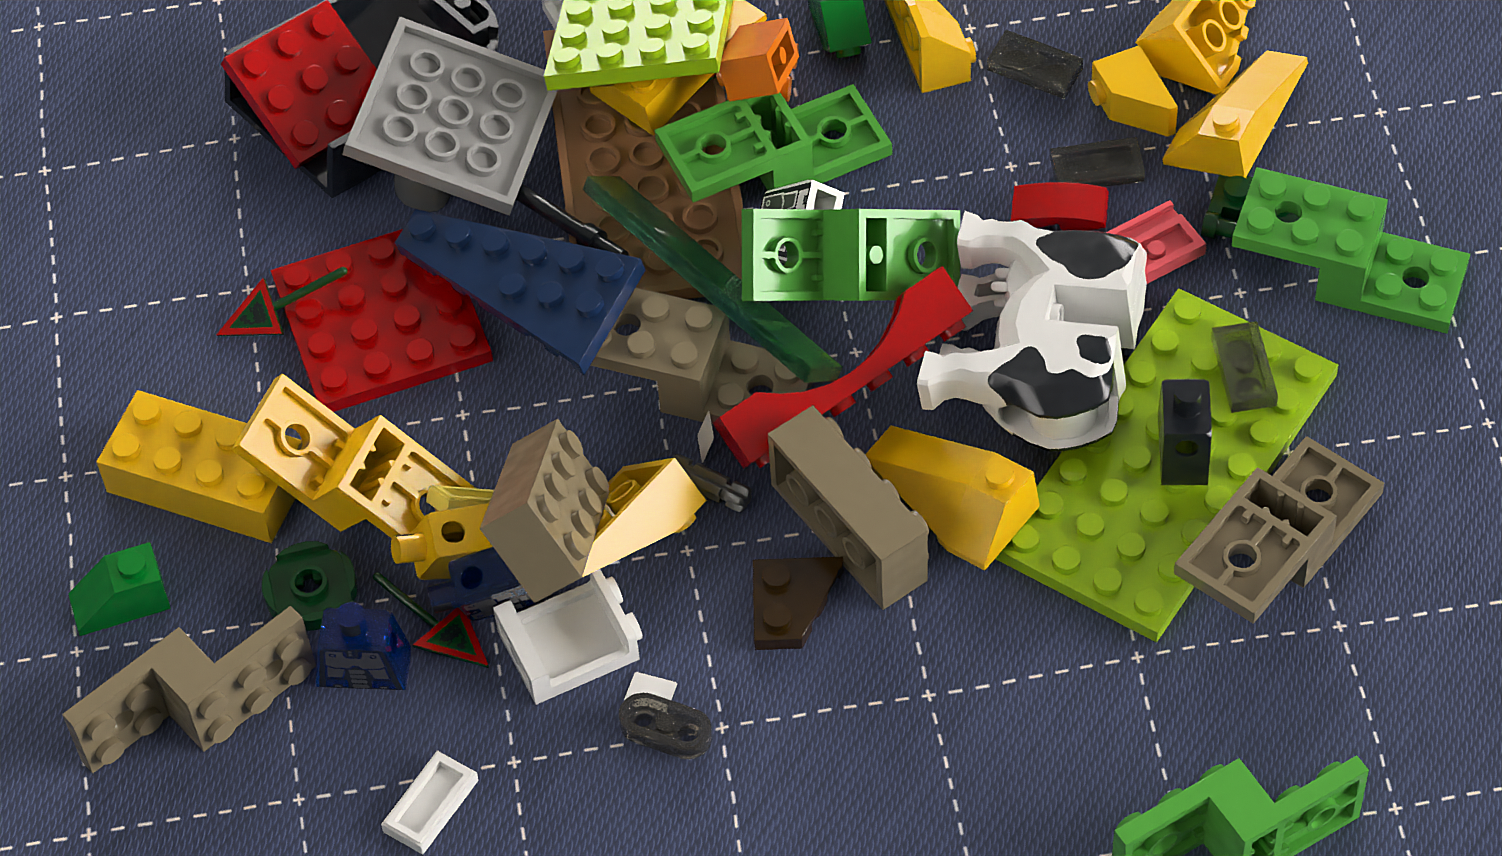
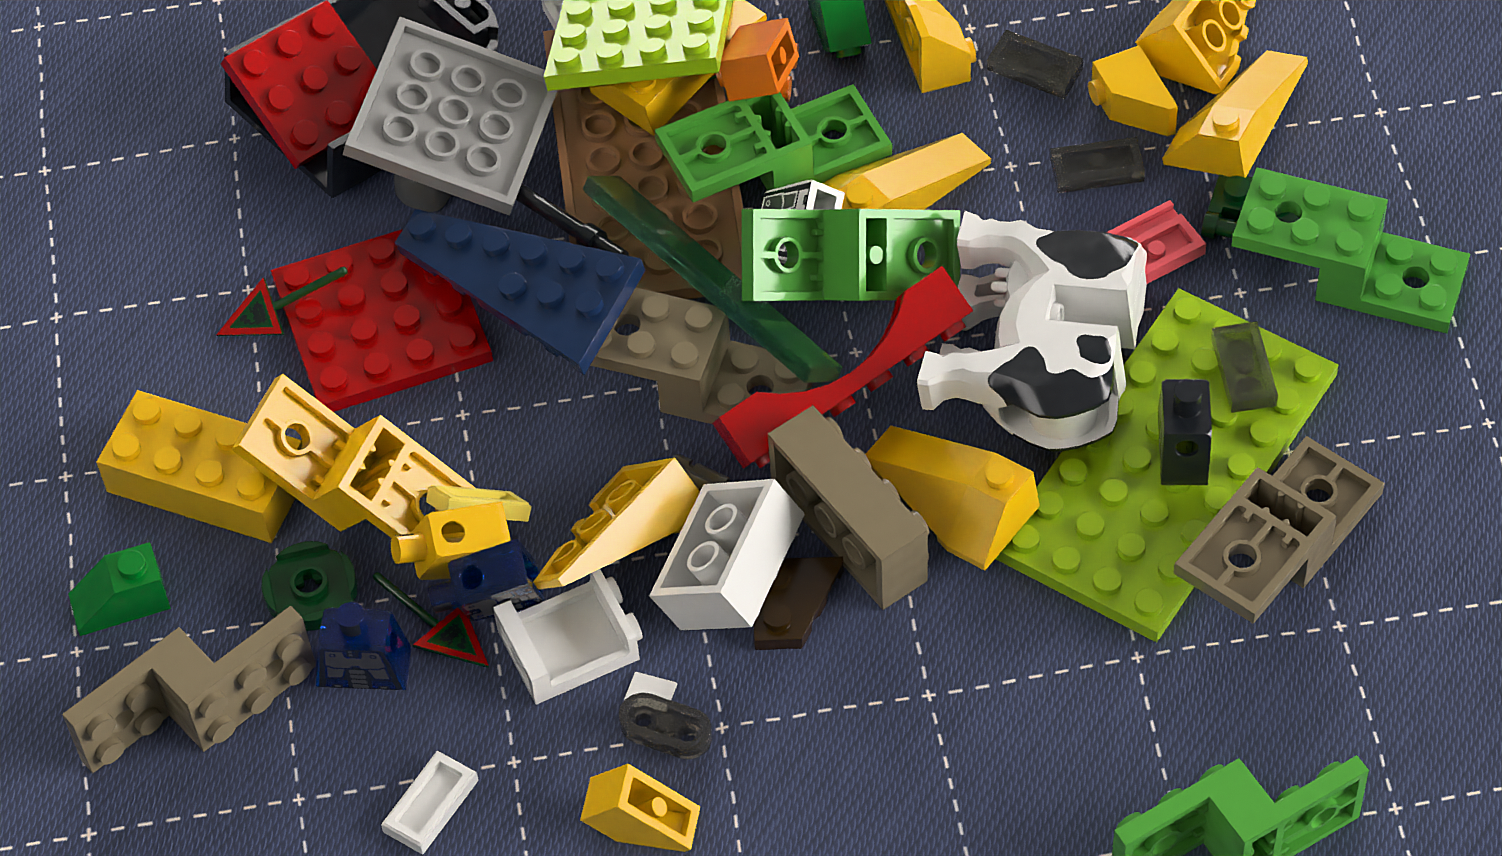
dark tan brick [480,418,609,603] -> none
white sticker [697,411,714,463] -> none
red slope [1011,182,1109,231] -> none
none -> yellow slope [580,764,700,852]
none -> white brick [649,479,805,630]
none -> yellow wedge [822,133,991,210]

